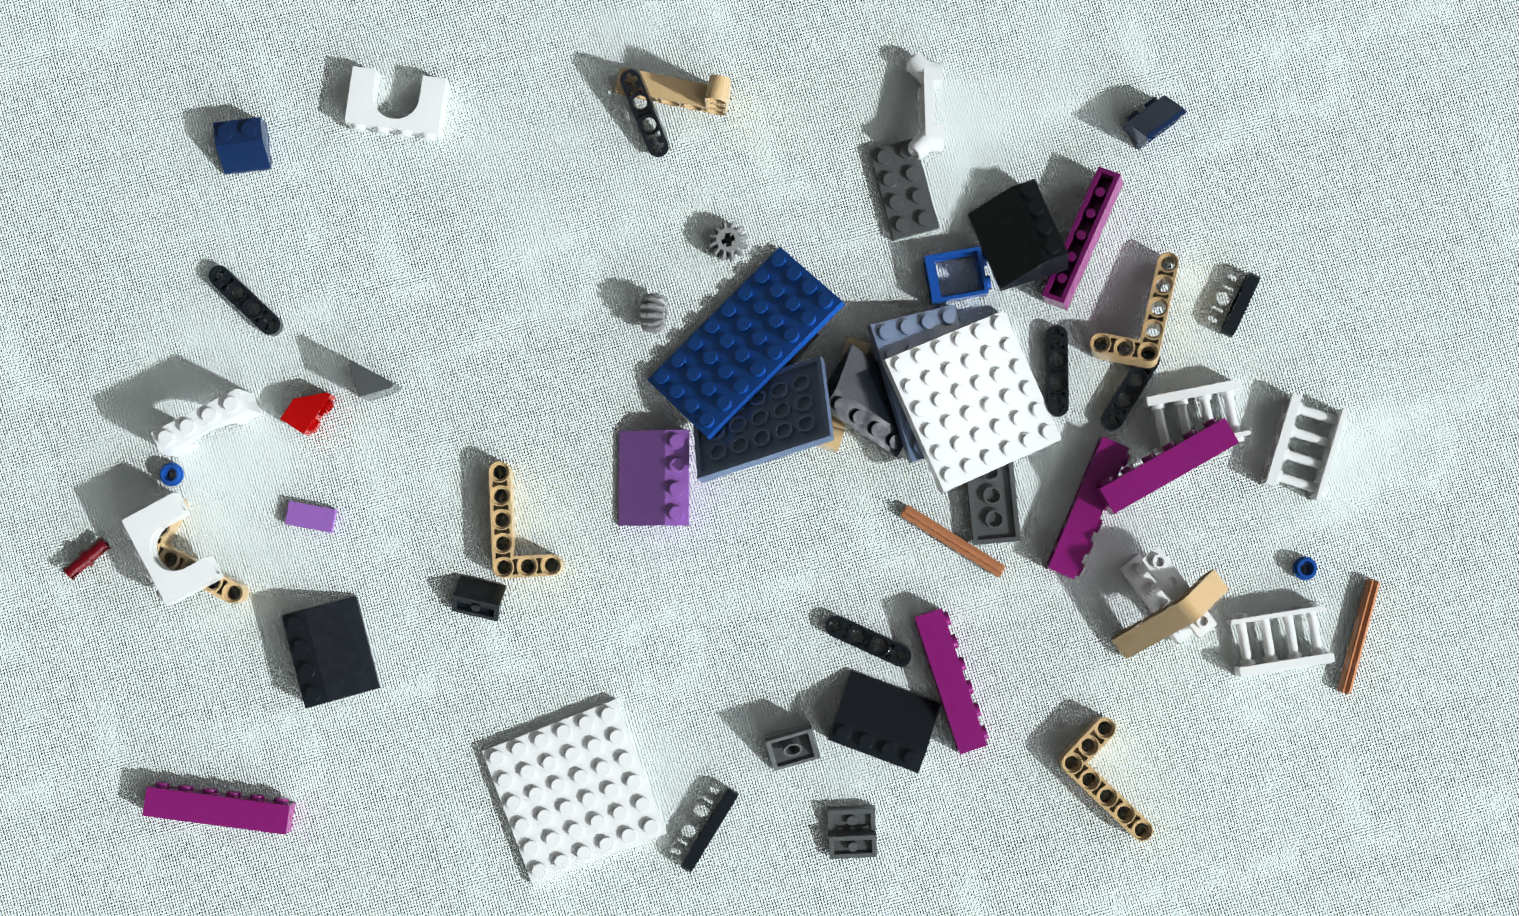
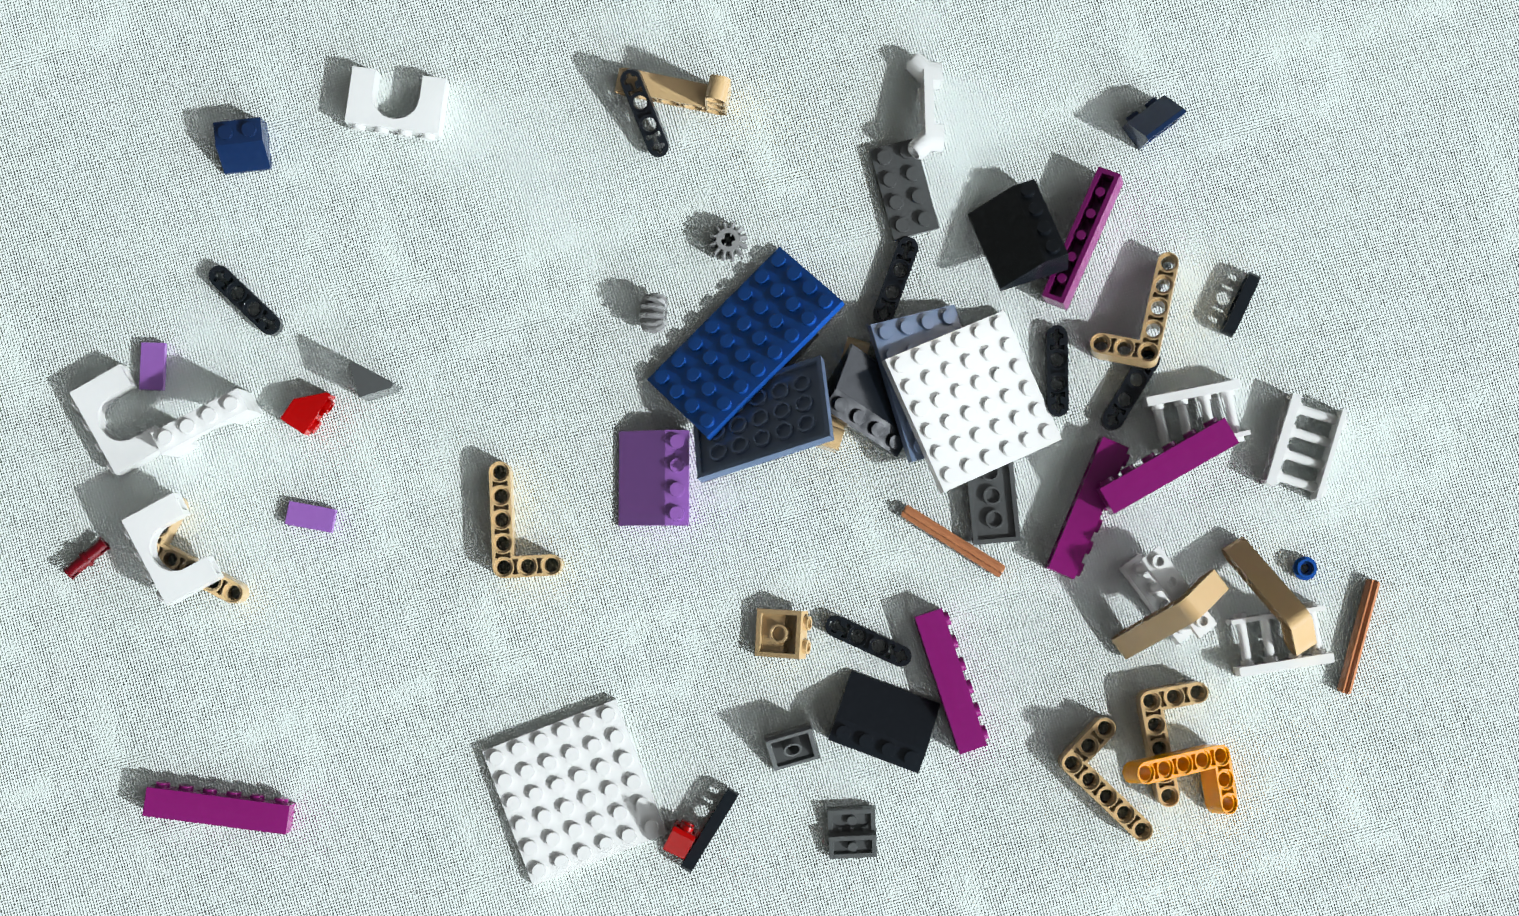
blue plate [159,463,184,486] -> none
black slope [281,596,381,708] -> none
black panel [452,575,506,622] -> none
blue window [922,246,991,305] -> none
none -> white arch [69,364,161,476]
none -> medium lavender tile [139,342,167,391]
none -> red slope [663,819,697,859]
none -> tan plate [755,608,812,659]
none -> black beam [873,237,918,323]
none -> light orange beam [1122,744,1238,814]
none -> tan beam [1136,681,1209,807]
none -> tan beam [1221,536,1317,656]

